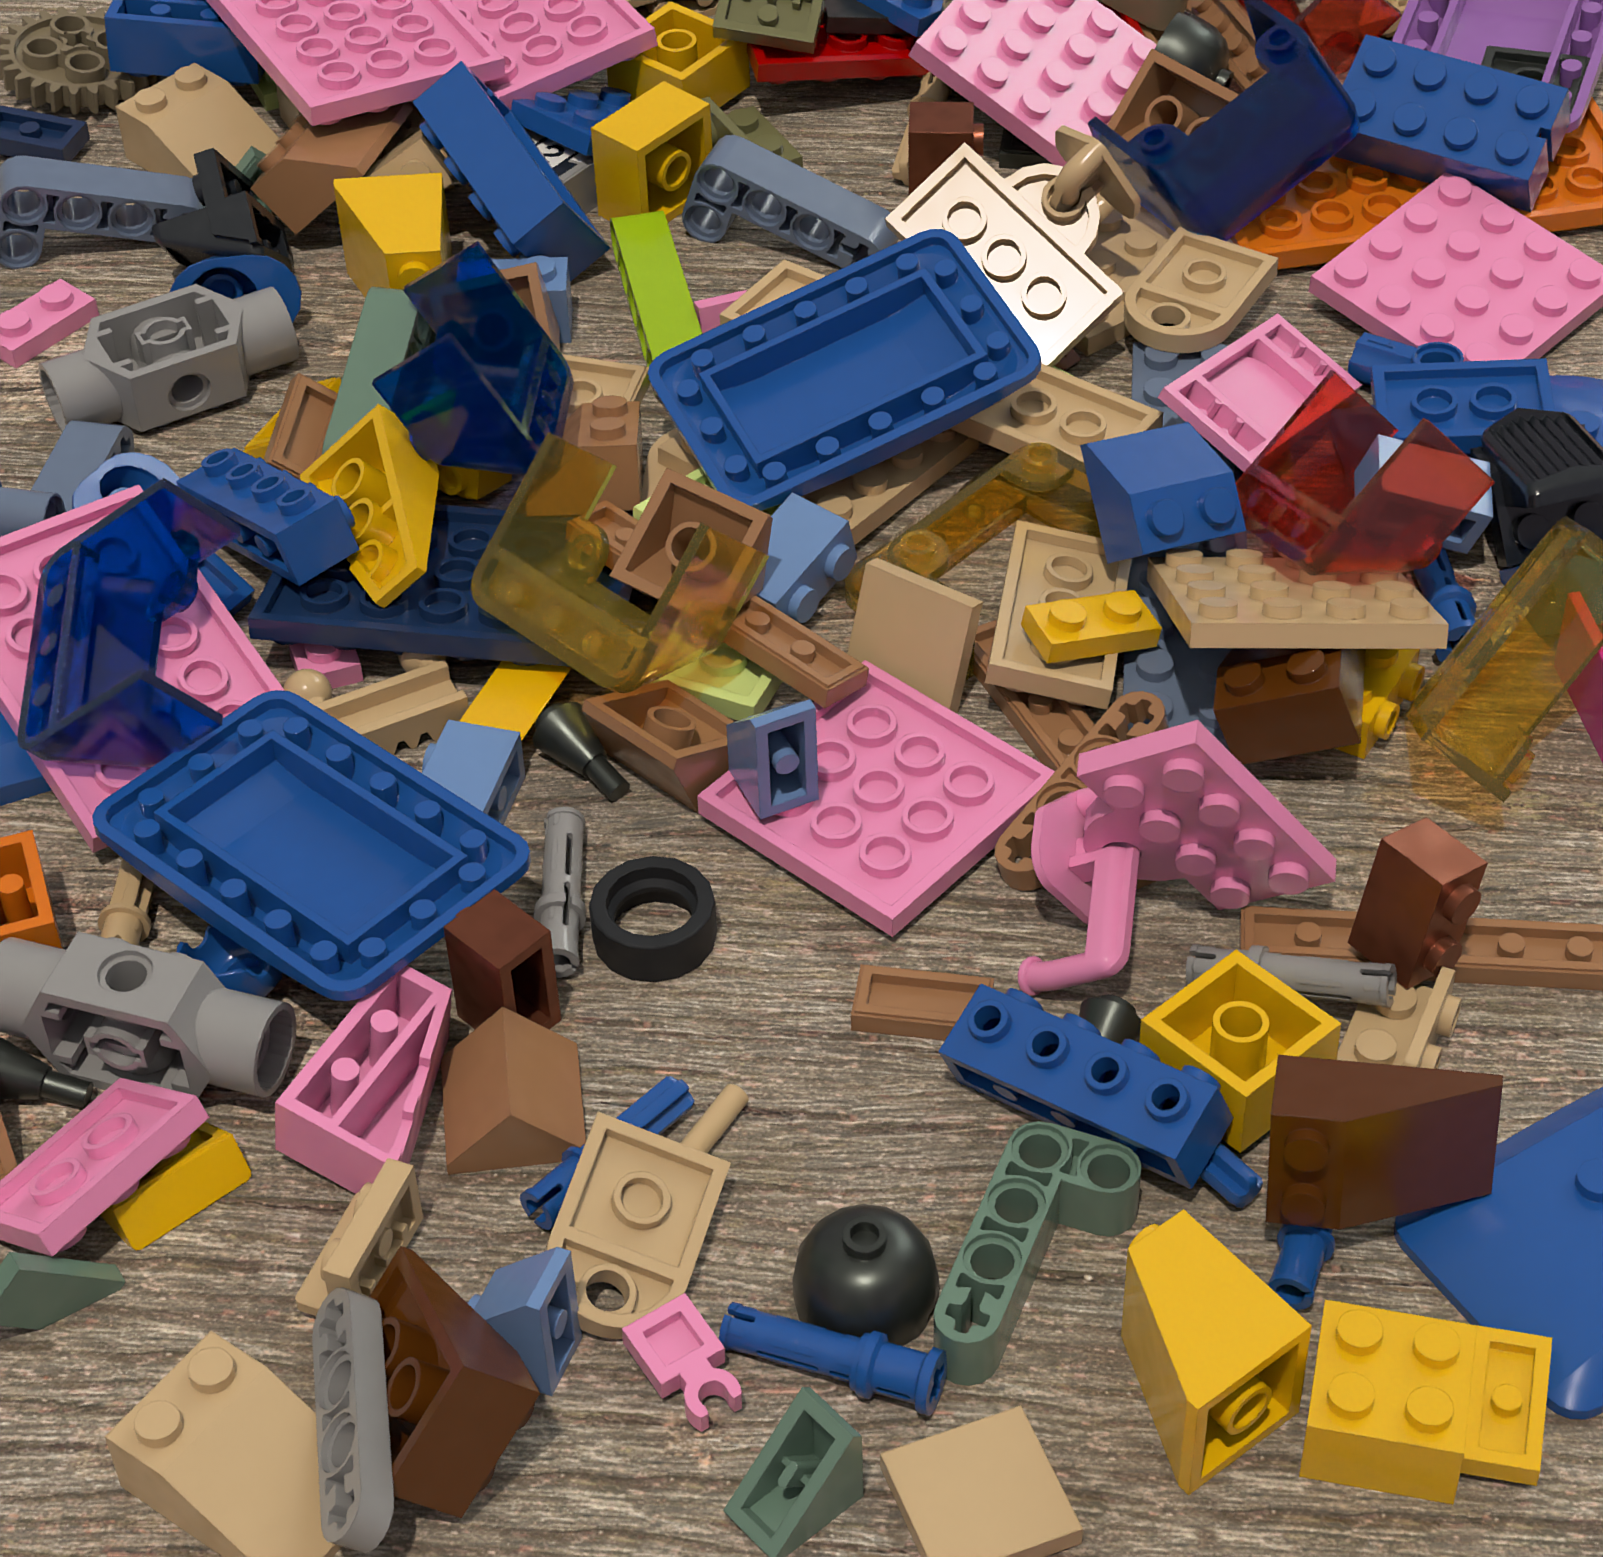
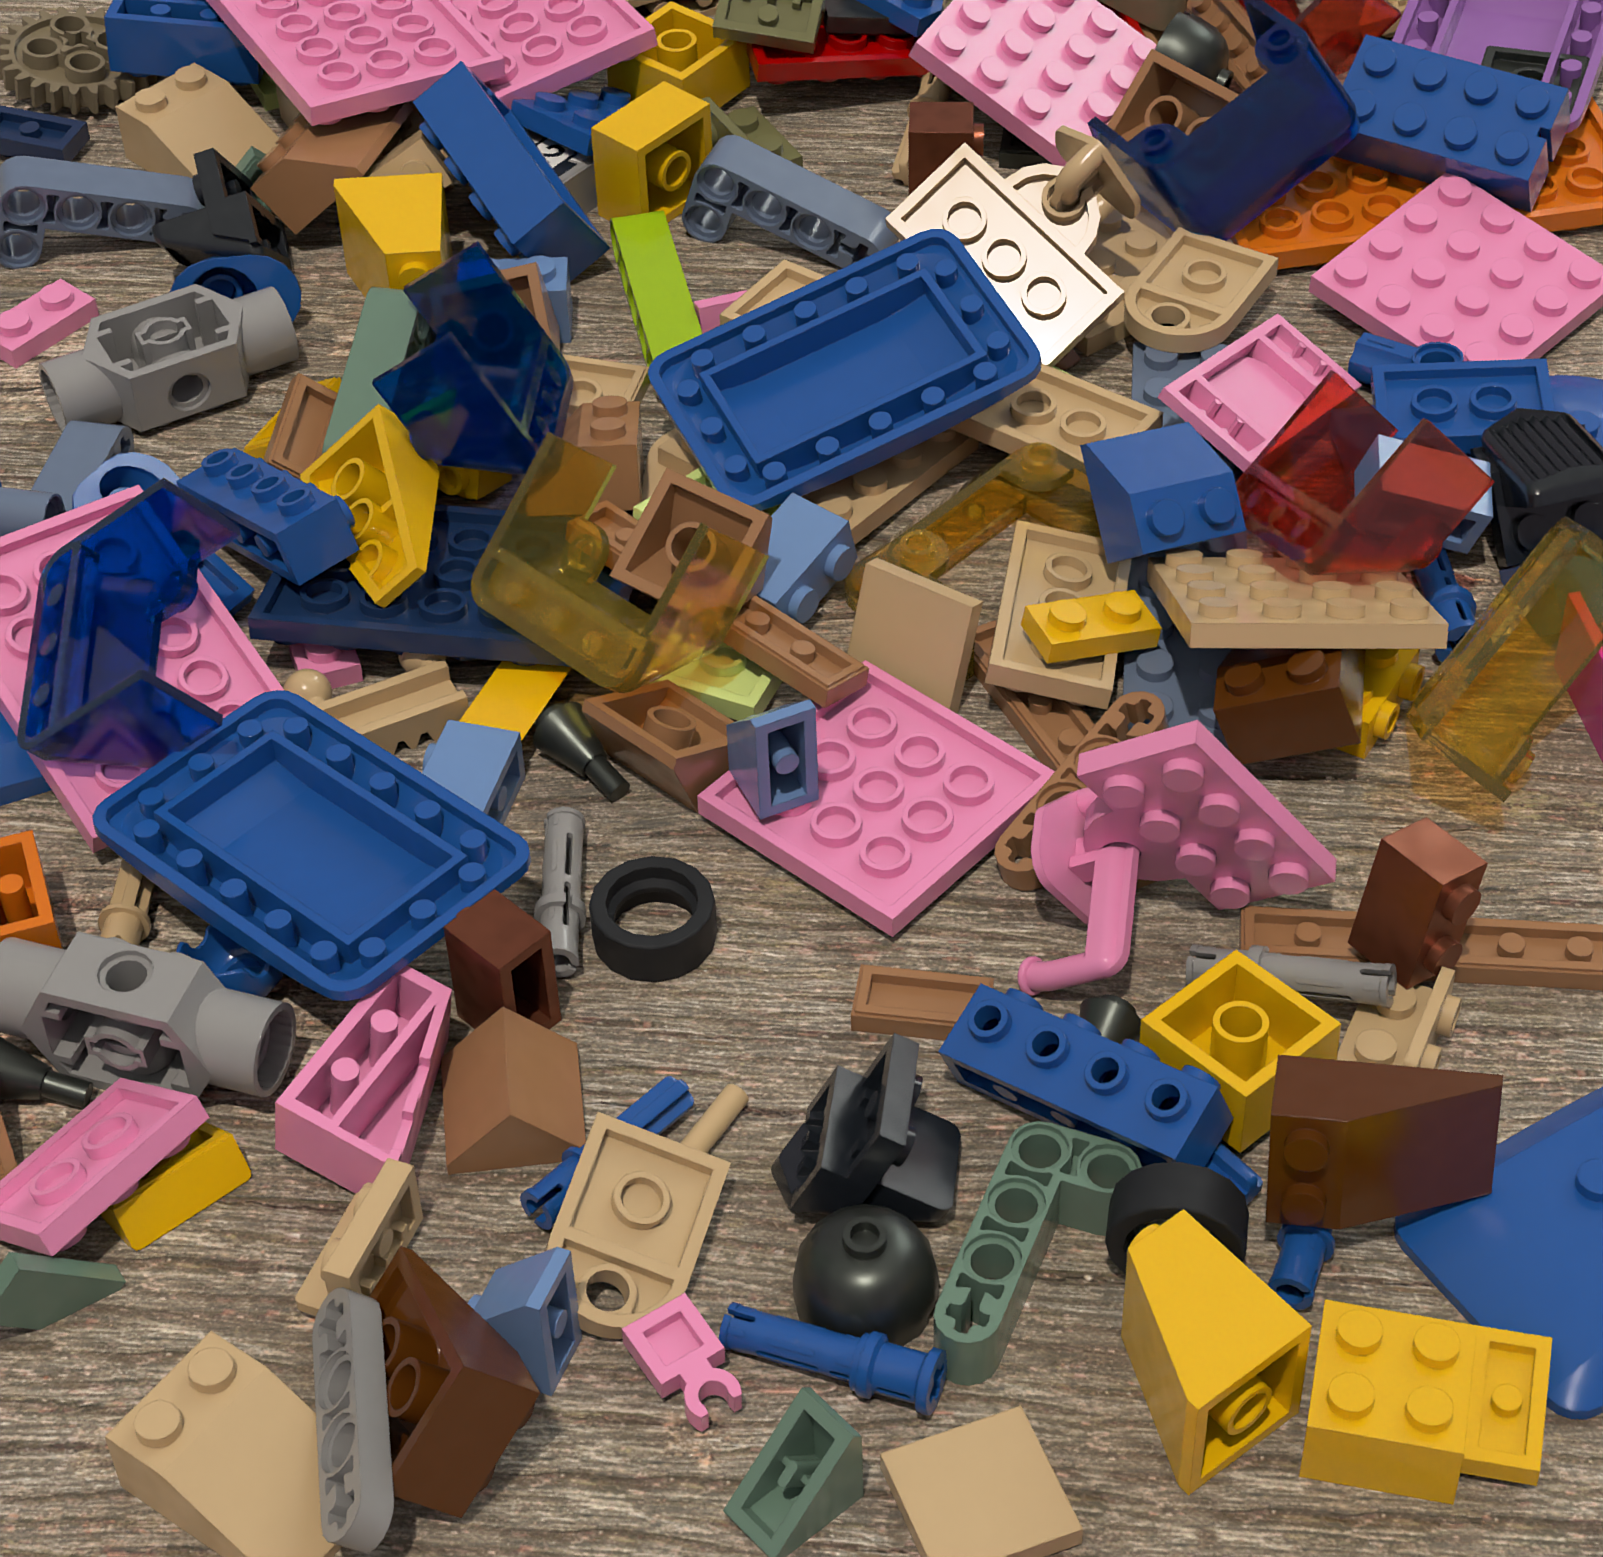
none -> black piece [771,1033,961,1222]
none -> black tyre [1105,1162,1249,1275]

